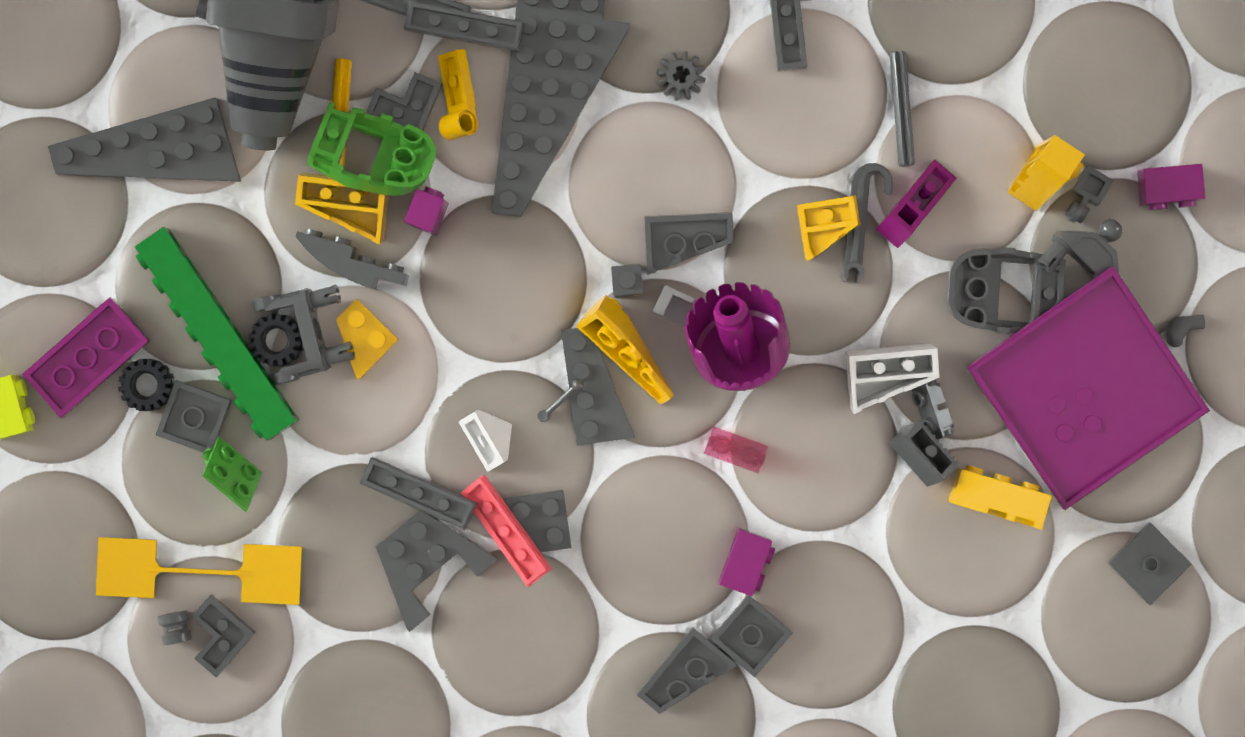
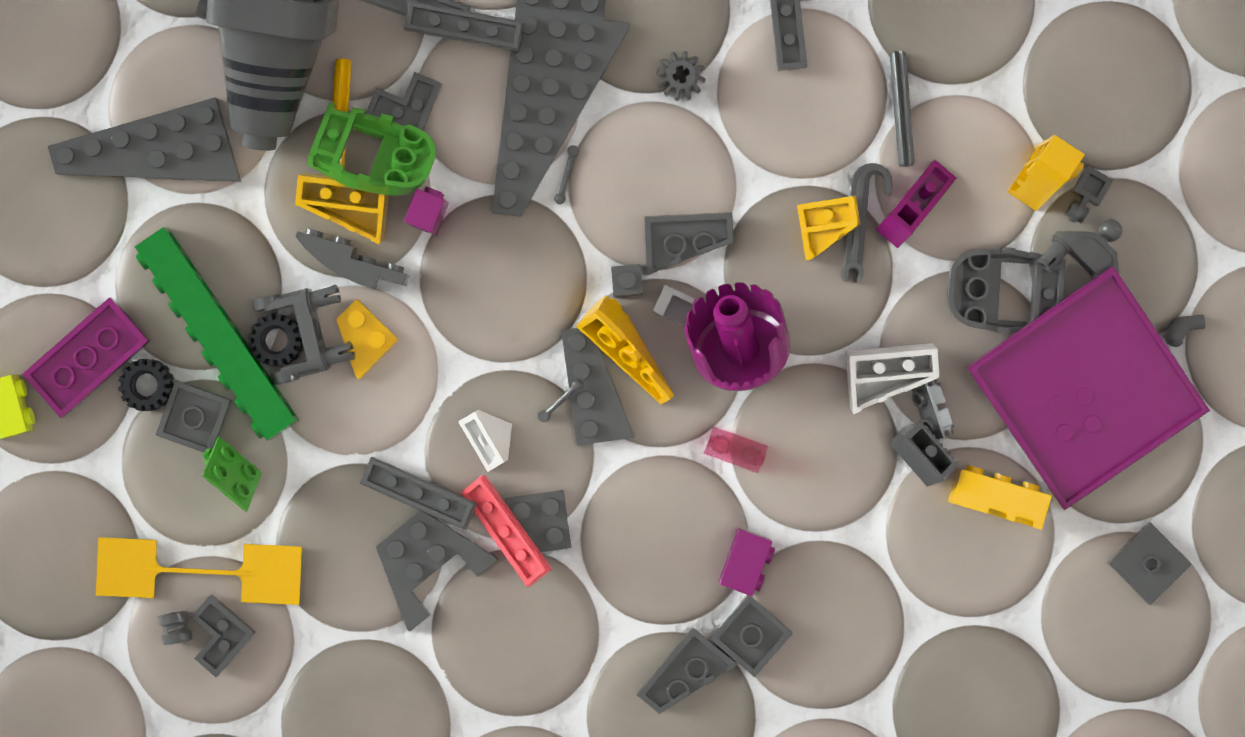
yellow plate [438,49,478,141] -> none
magenta brick [1137,164,1205,210] -> none
none -> dark grey hinge [554,145,579,205]

